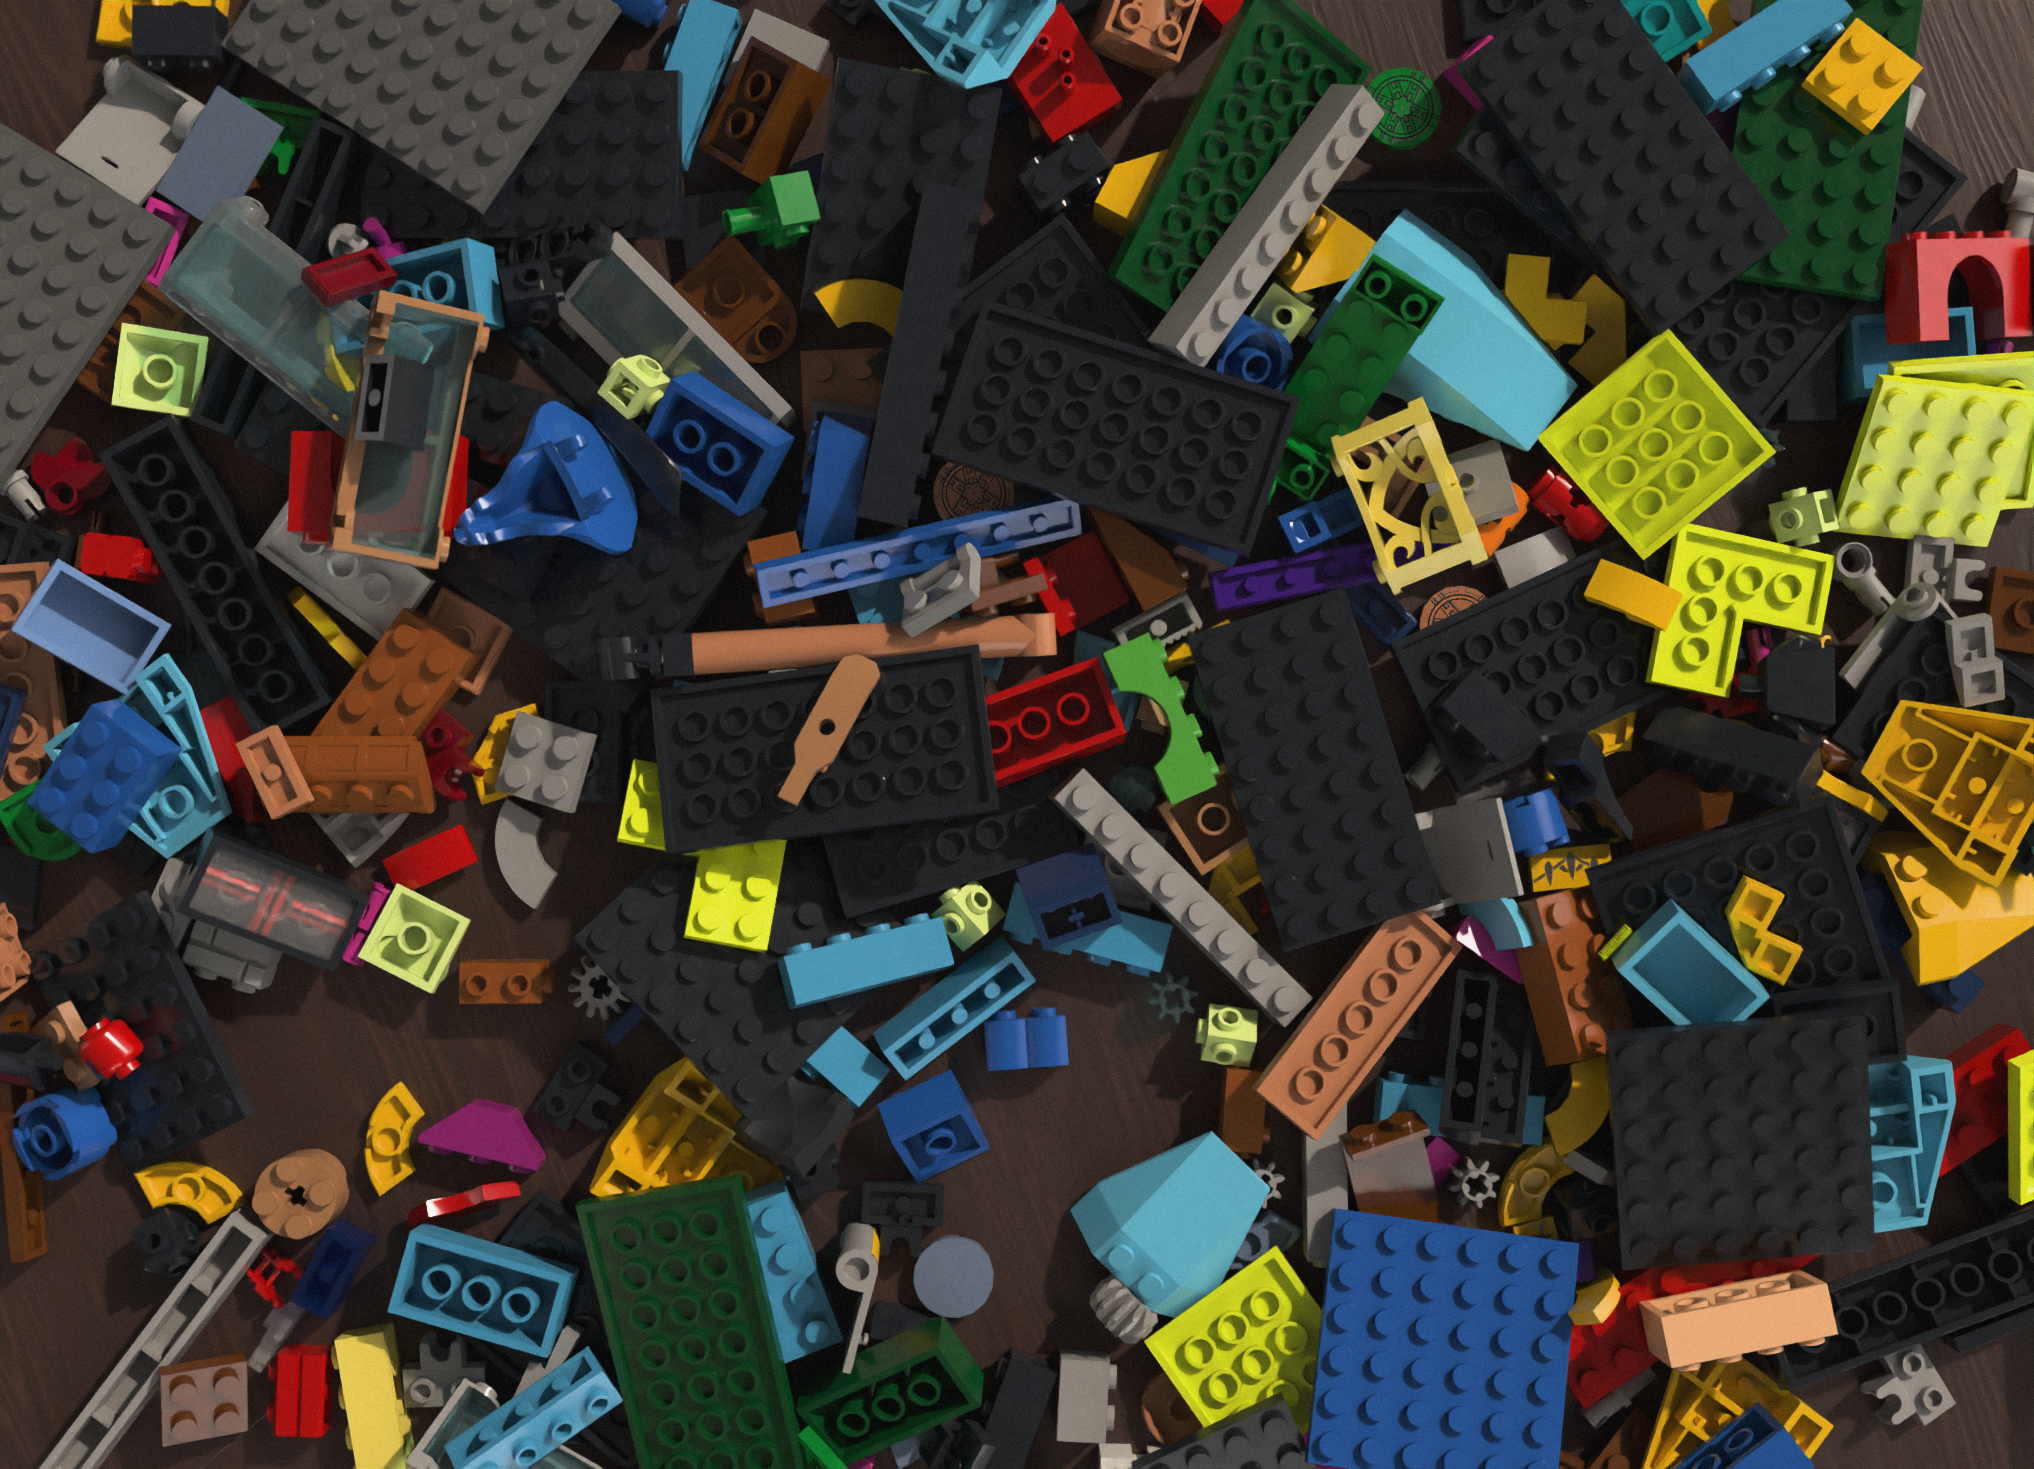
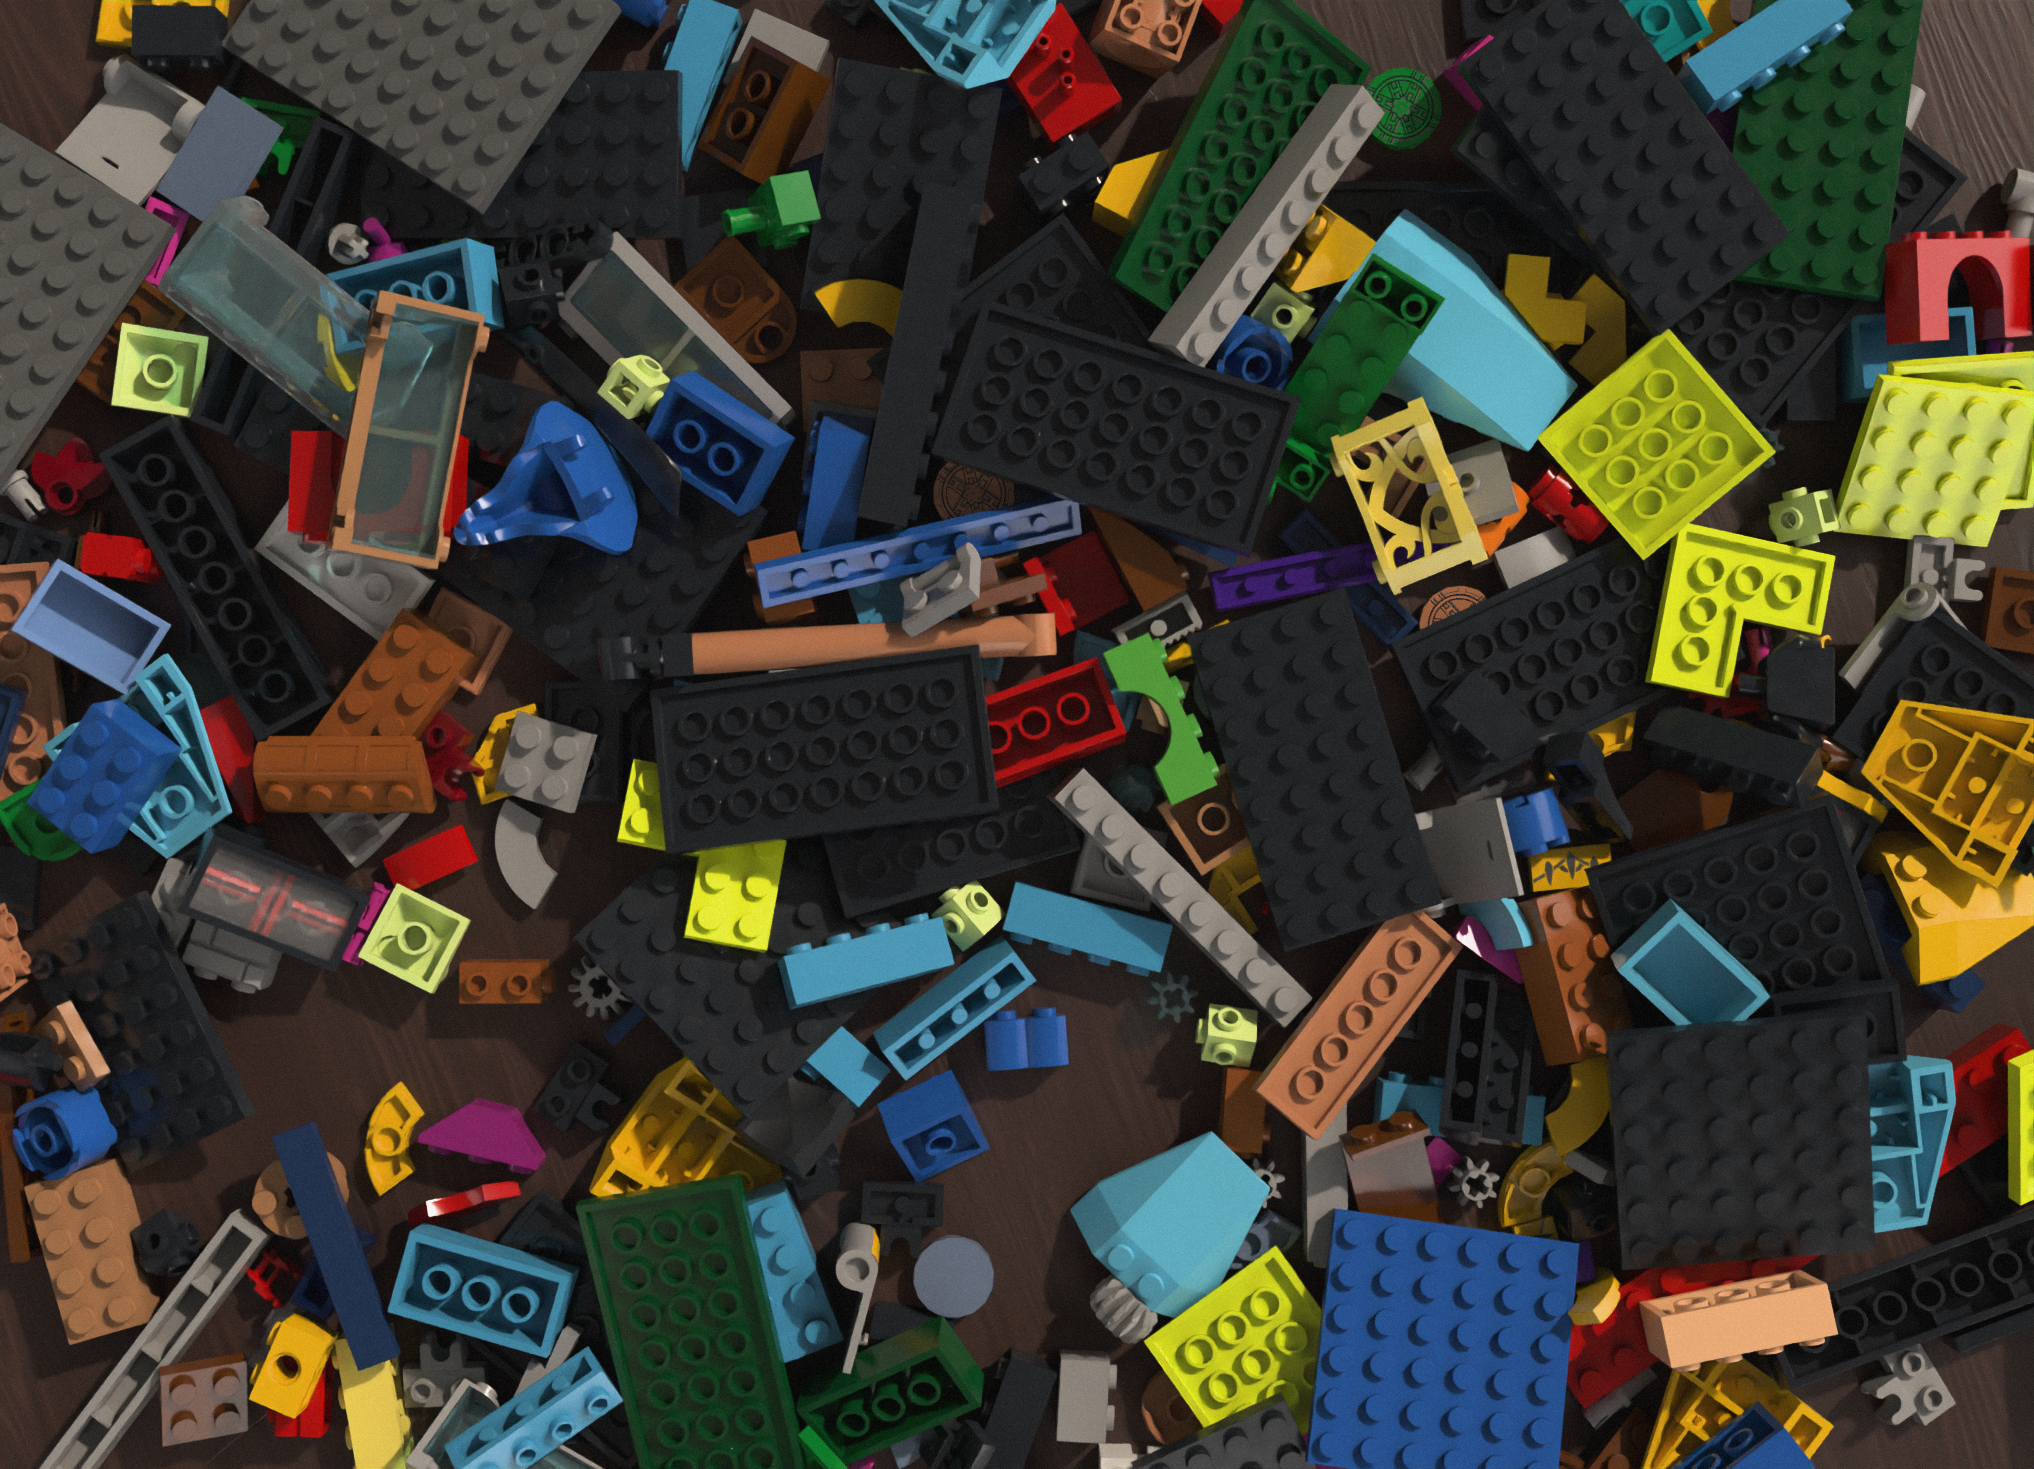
red head [78,1017,144,1081] -> none
yellow tile [133,1161,248,1224] -> none
nougat plate [235,725,314,819] -> none
yellow tile [287,586,367,671] -> none
dark red tile [300,247,398,307] -> none
black brick [354,354,435,451] -> none
medium nougat piece [778,654,880,806] -> none
dark blue slope [1015,842,1123,951] -> none
blue slope [1277,487,1365,555] -> none
yellow slope [1584,559,1683,632] -> none
neon yellow leg [1598,924,1633,962] -> none
yellow tile [1724,875,1803,986] -> none
yellow plate [1801,18,1923,136] -> none
light grey pin [1826,542,1896,617] -> none
light grey slope [1944,613,2005,708] -> none
none -> medium nougat brick [24,1156,164,1345]
none -> yellow brick [249,1313,340,1419]
none -> dark blue tile [272,1121,401,1371]

